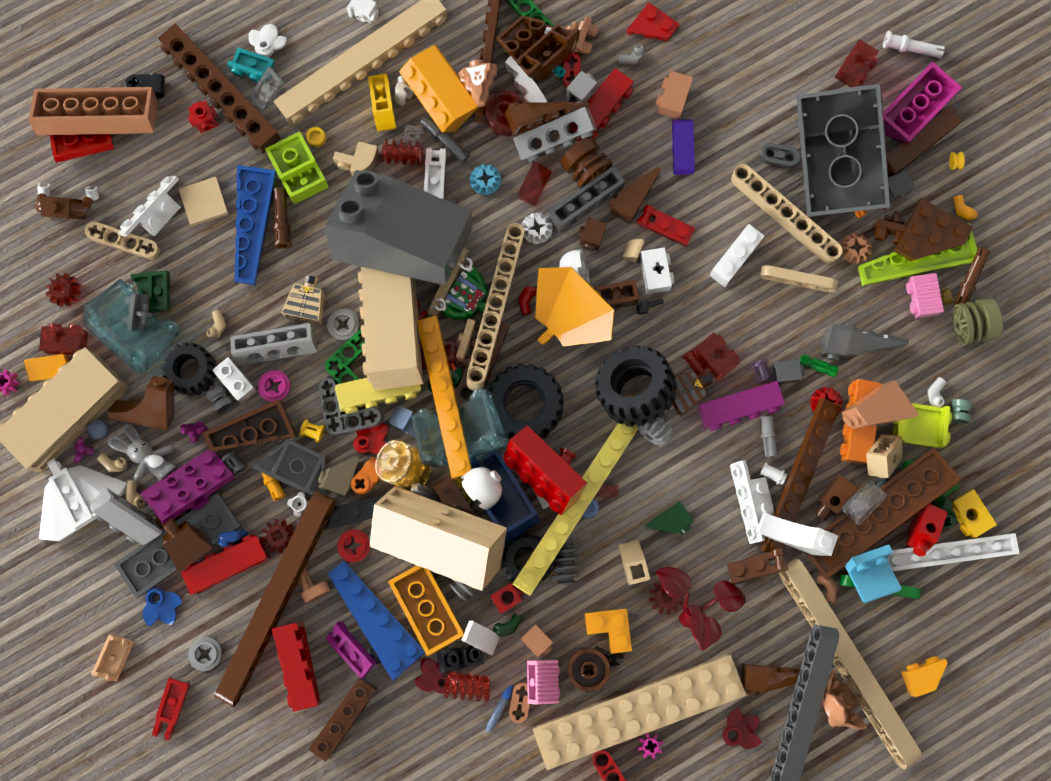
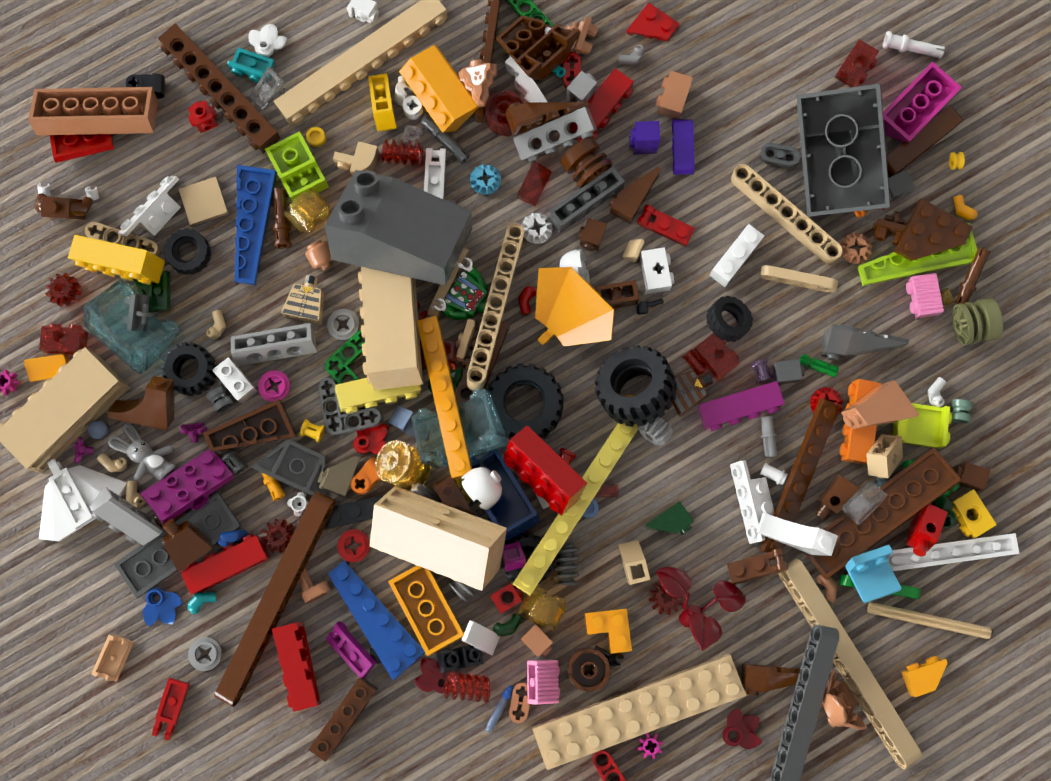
none -> yellow piece [68,235,165,285]
none -> black tyre [164,229,211,275]
none -> teal arm [187,592,216,614]
none -> clear yellow brick [284,188,331,234]
none -> nougat head [305,240,333,271]
none -> white wheel [402,96,423,120]
none -> magenta slope [502,541,526,571]
none -> clear yellow brick [518,586,566,631]
none -> dark purple brick [629,121,660,155]
none -> black tyre [706,296,753,342]
none -> tan axle [867,602,992,639]
none -> reddish brown brick [955,462,990,491]

